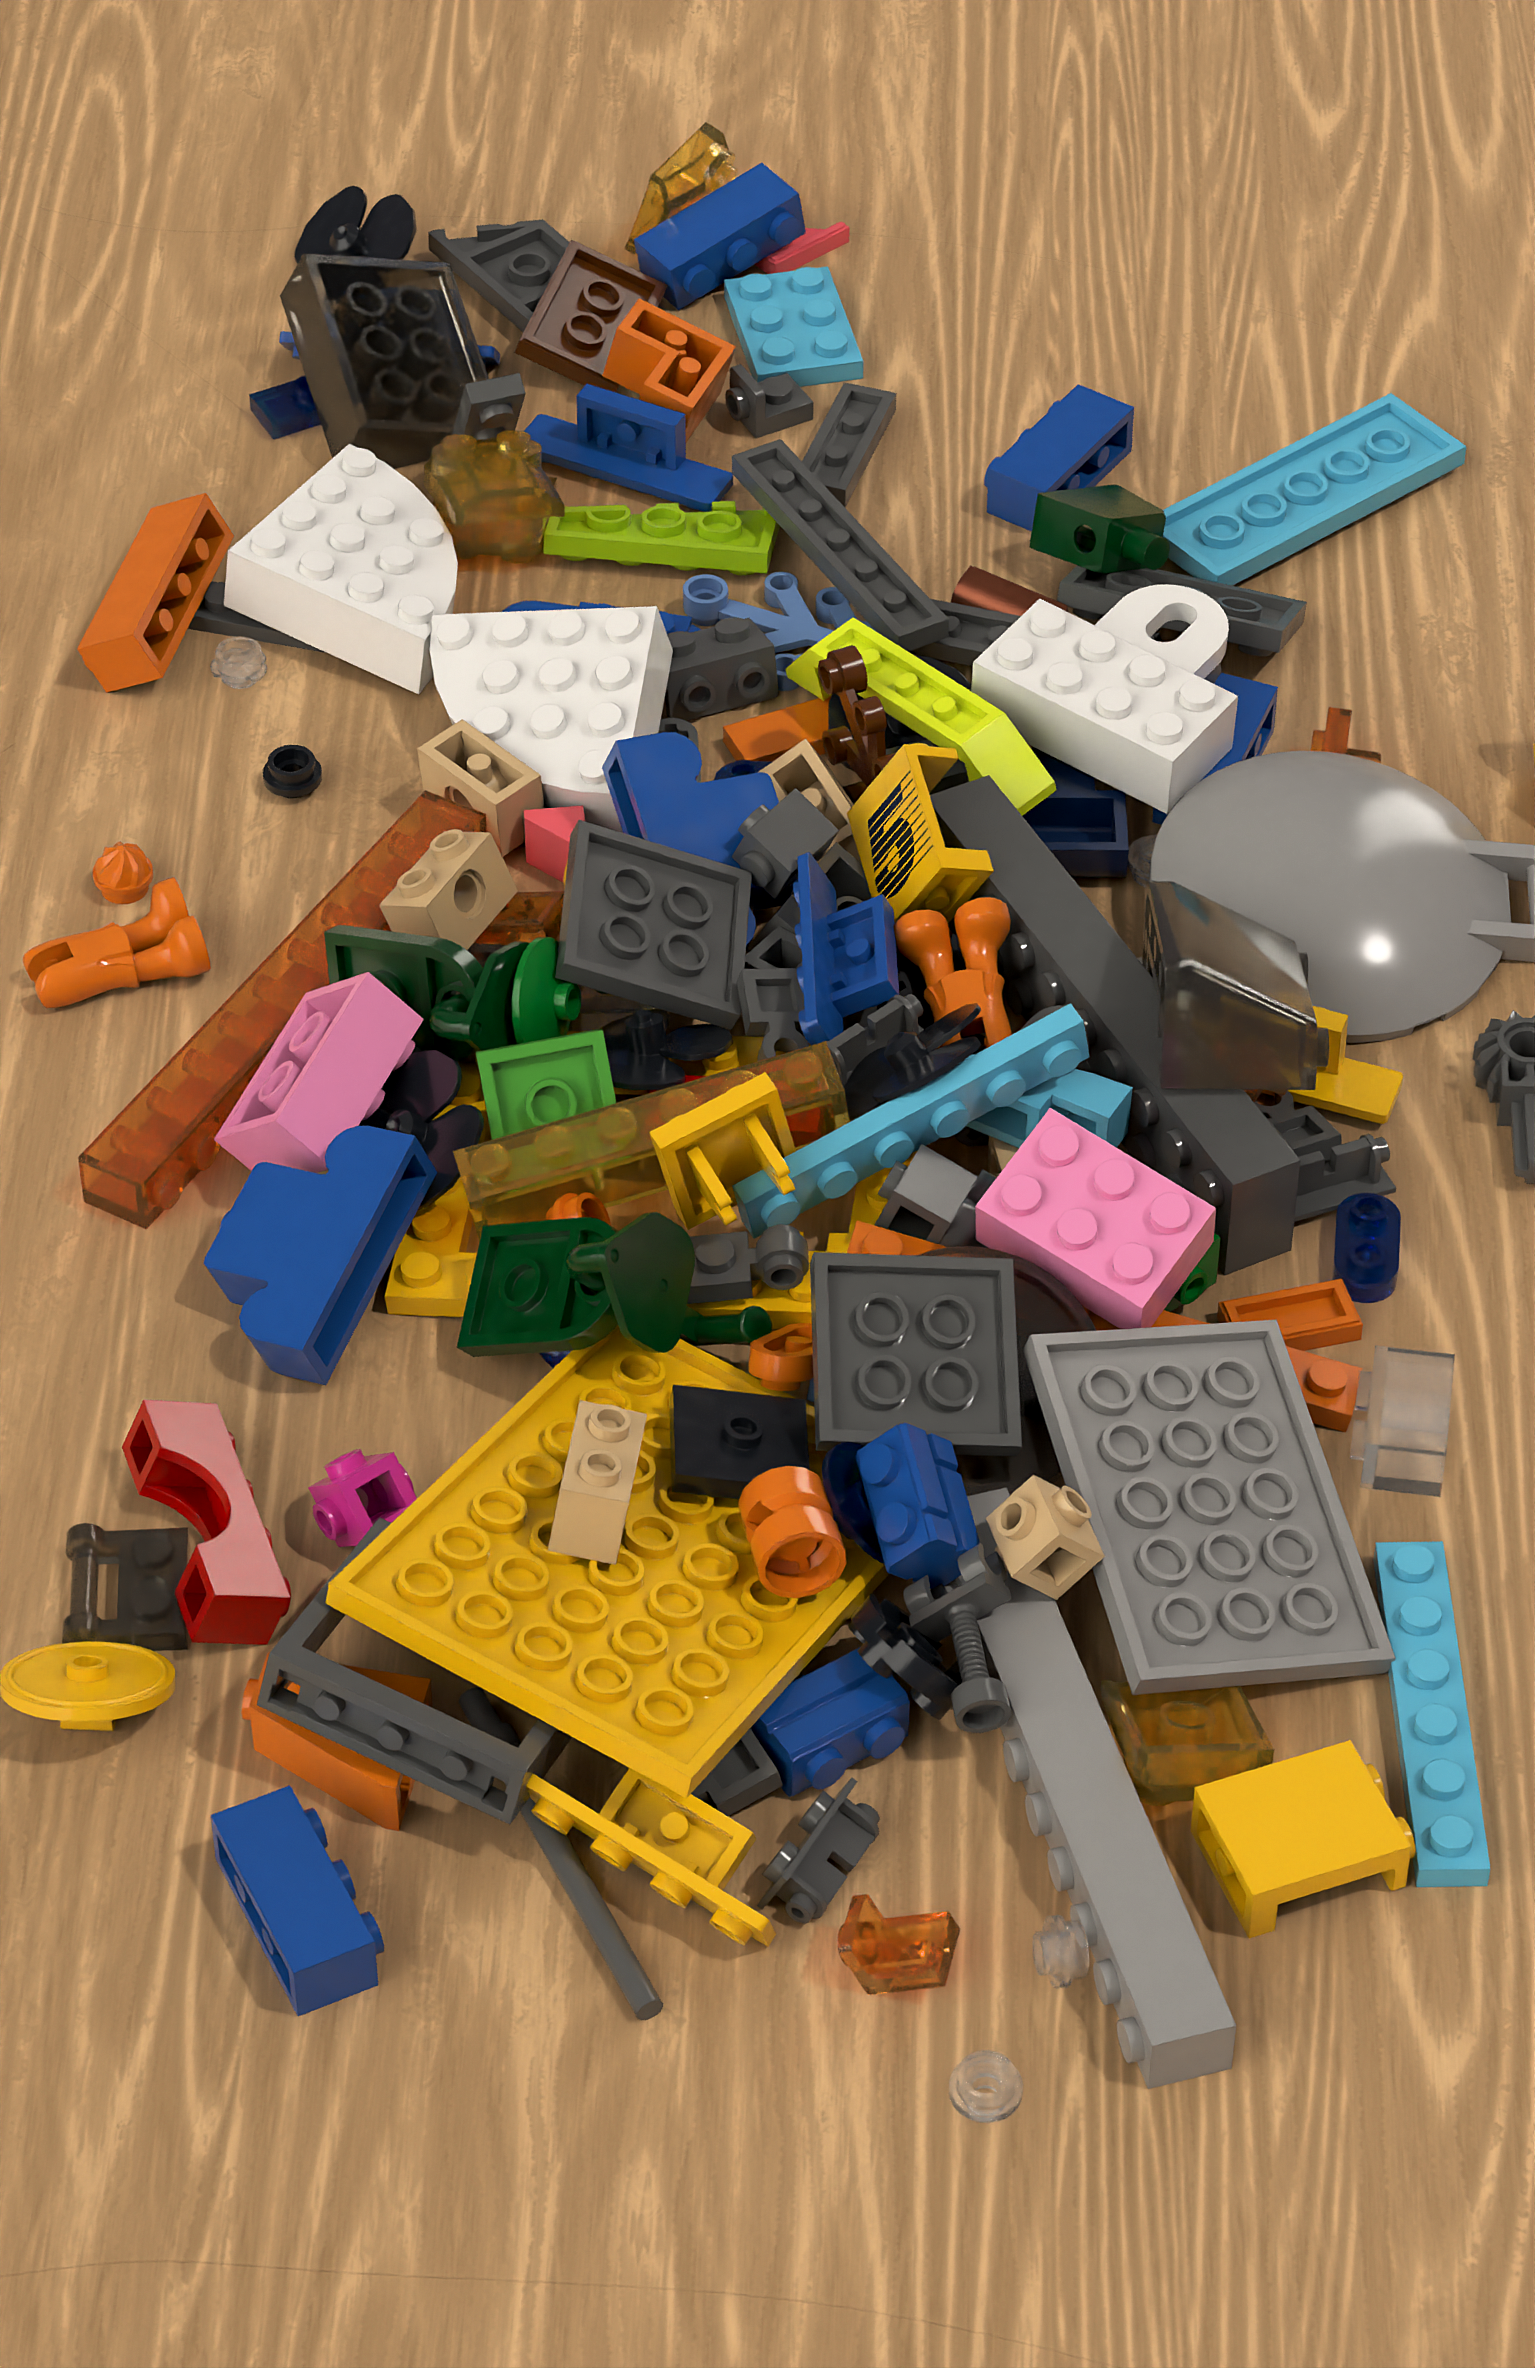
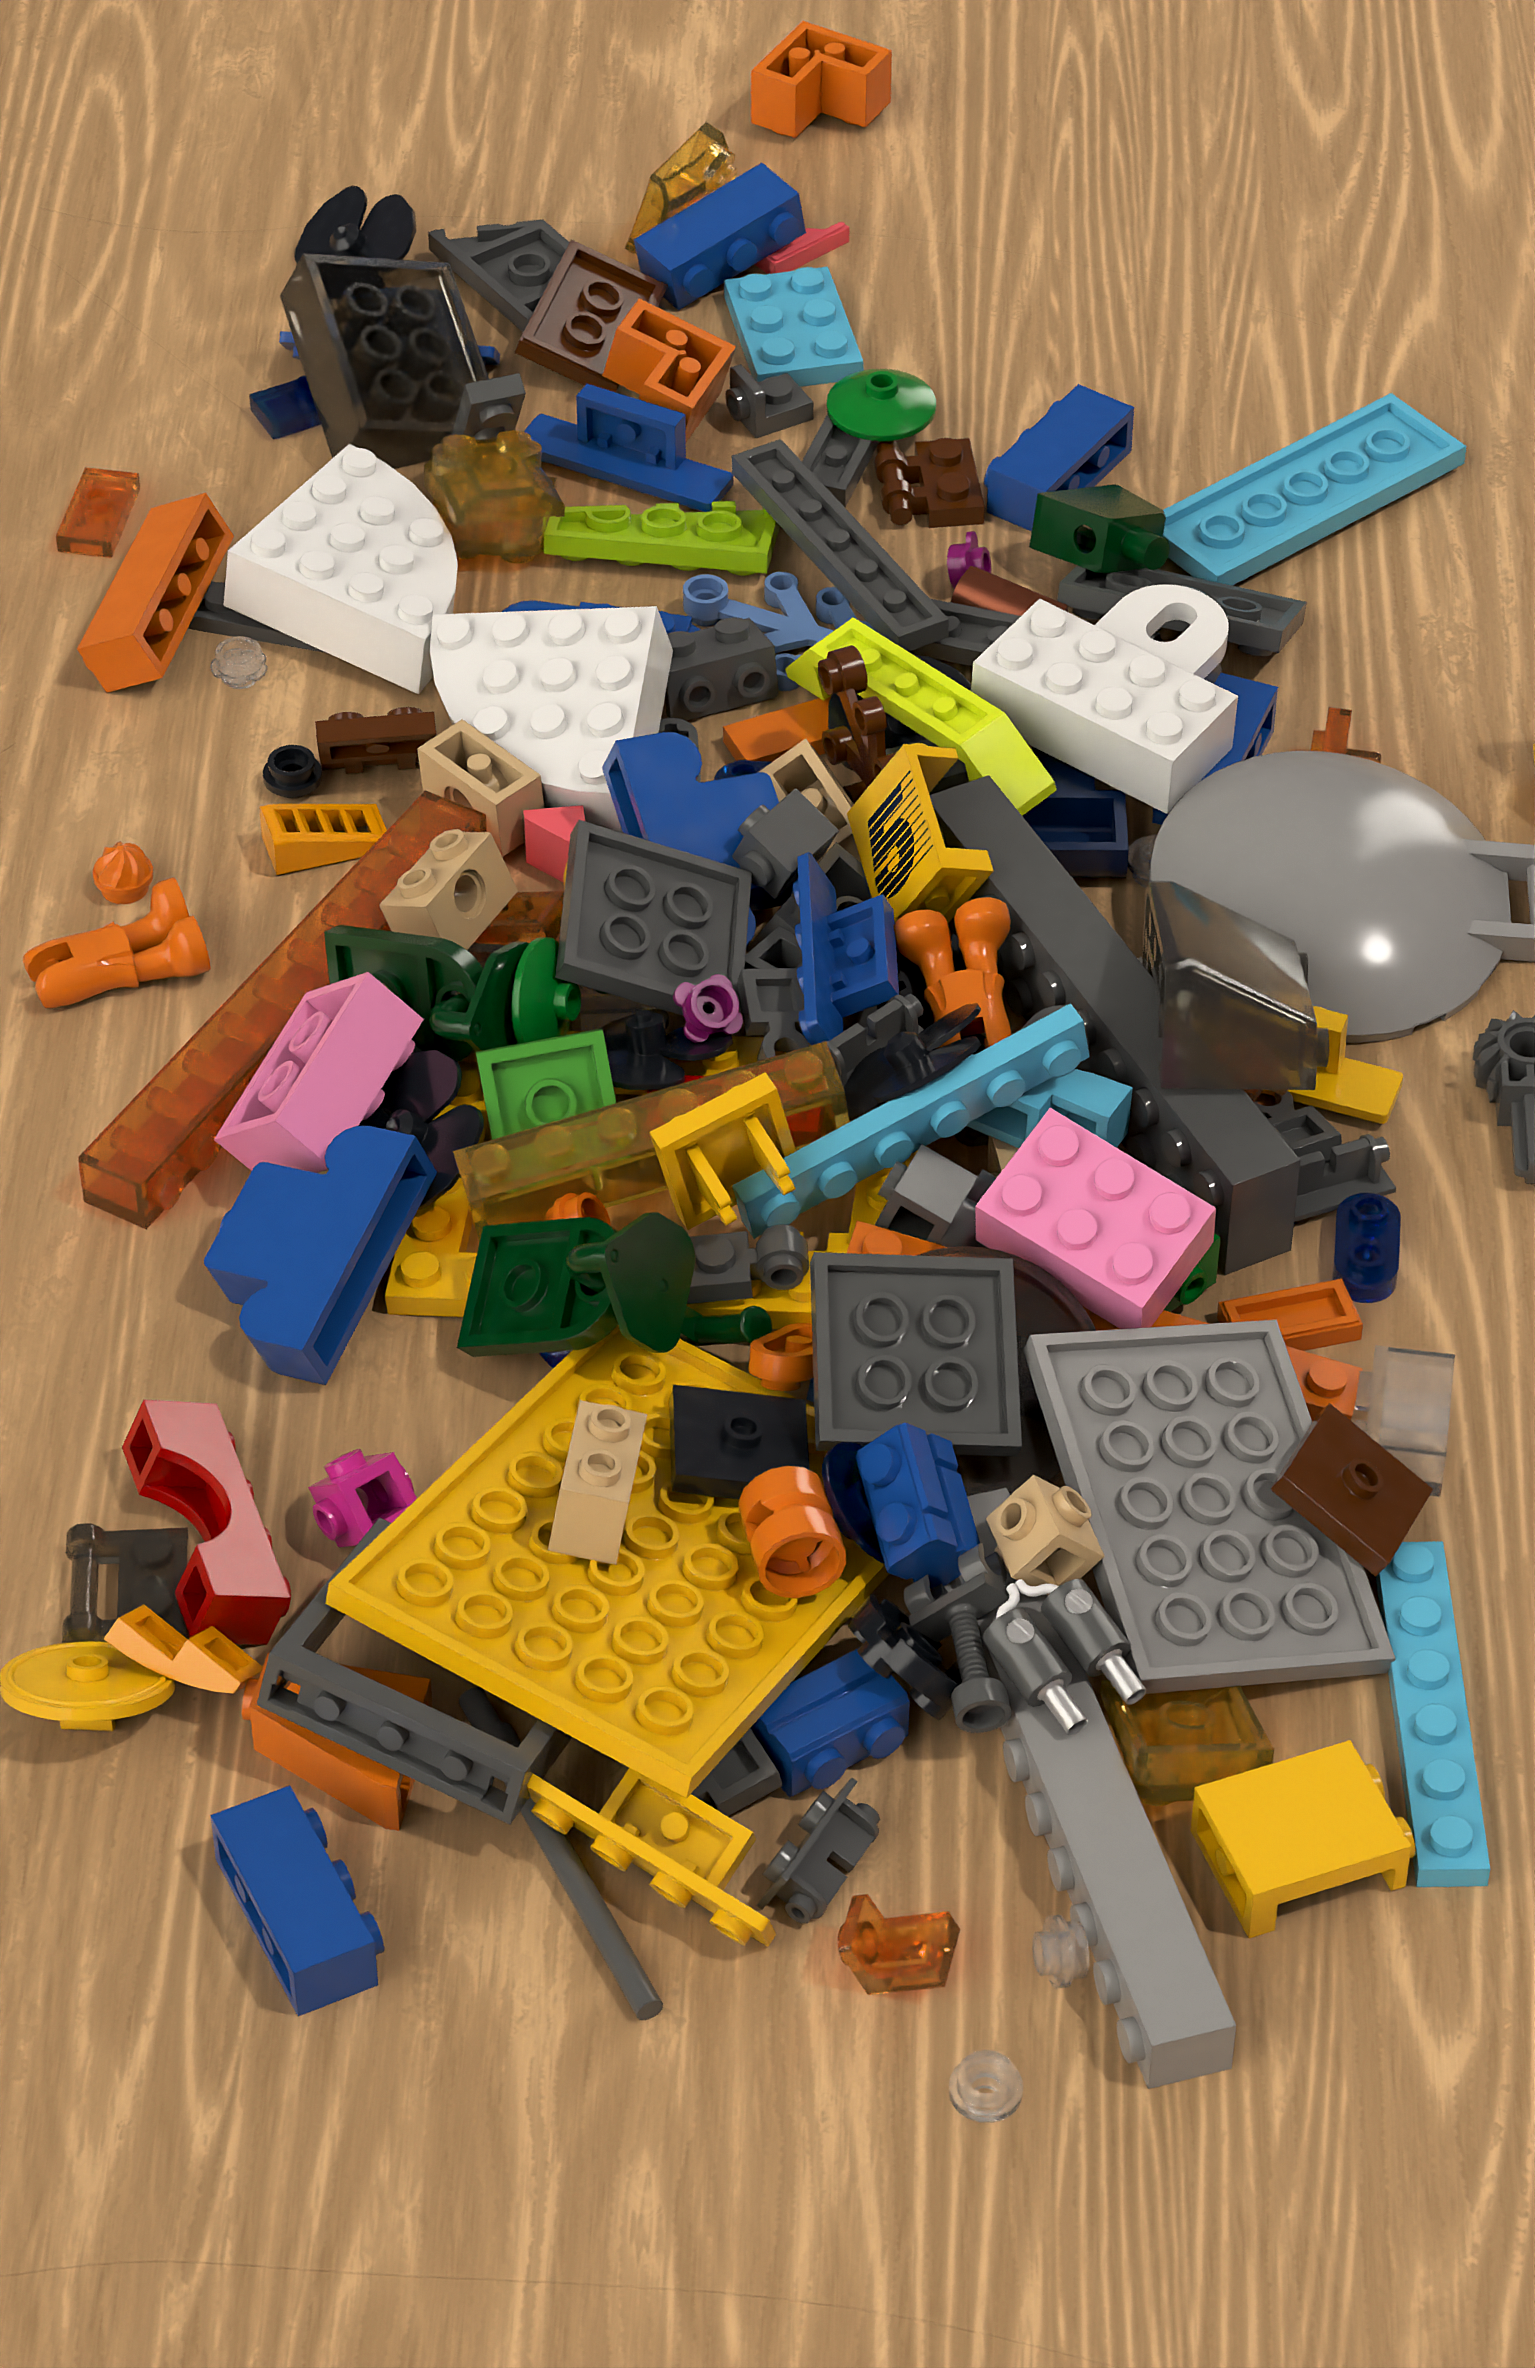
none -> clear orange plate [56,467,141,558]
none -> light orange slope [104,1604,263,1694]
none -> light orange slope [259,804,392,875]
none -> reddish brown plate [315,707,437,774]
none -> magenta plate [673,974,743,1043]
none -> orange brick [751,21,892,138]
none -> green dish [826,369,936,441]
none -> reddish brown plate [874,438,985,528]
none -> magenta plate [947,531,992,589]
none -> dark grey piece [982,1579,1147,1735]
none -> reddish brown plate [1270,1403,1433,1576]

